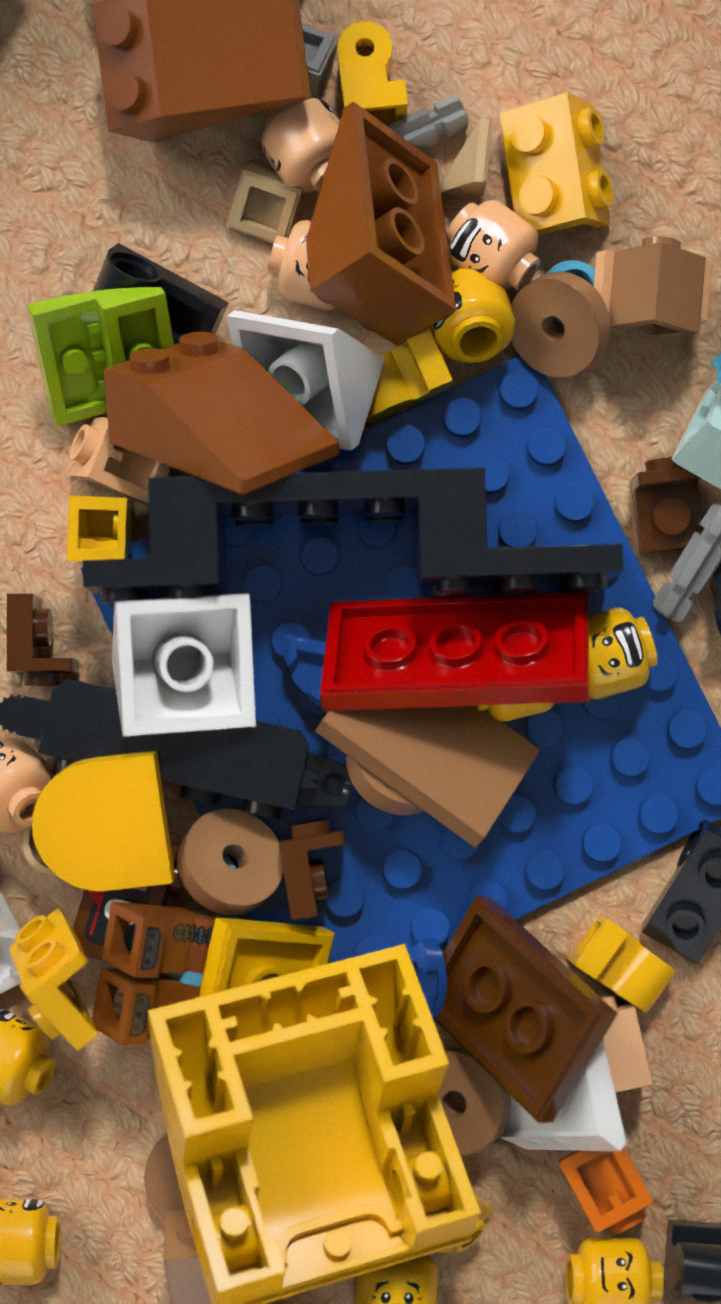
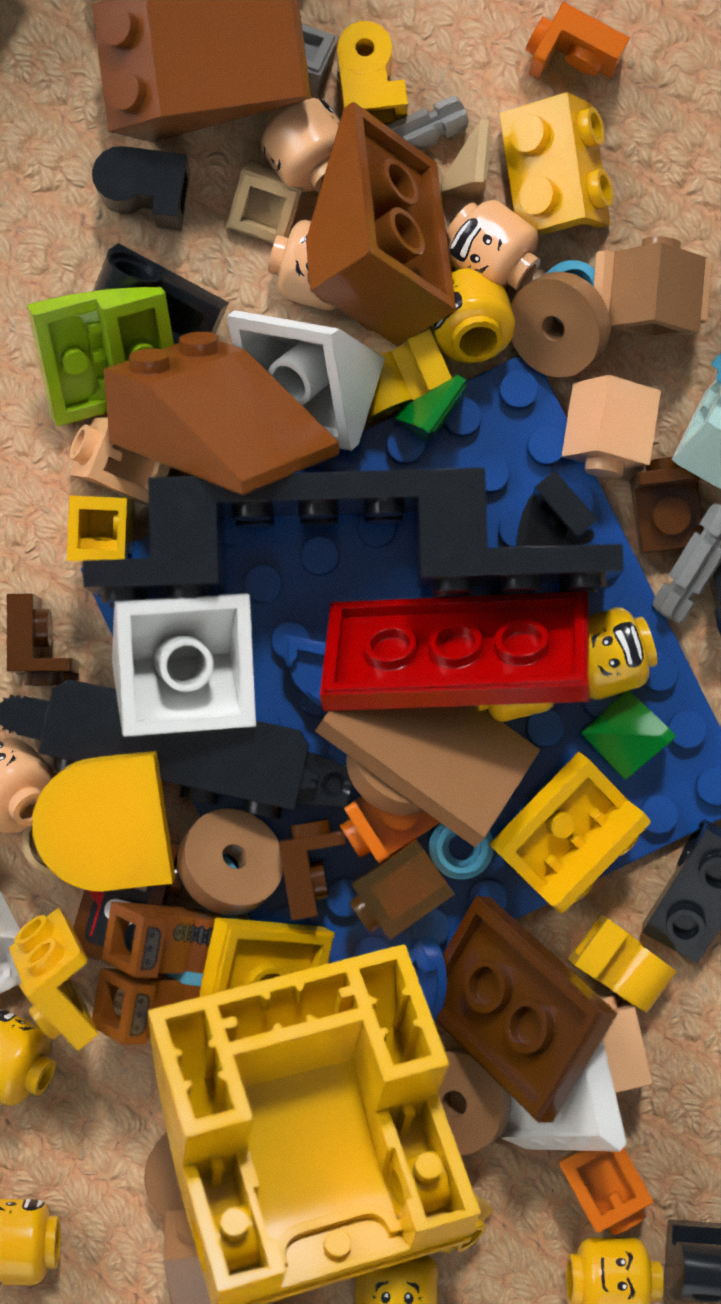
none -> black leg [92,146,191,231]
none -> orange bracket [340,796,440,864]
none -> clear orange brick [349,839,455,940]
none -> green slope [393,375,467,443]
none -> medium azure plate [429,823,494,880]
none -> yellow bracket [488,751,651,914]
none -> black tile [516,471,597,547]
none -> orange bracket [525,2,630,80]
none -> light nougat brick [561,374,661,478]
none -> green slope [581,691,676,780]

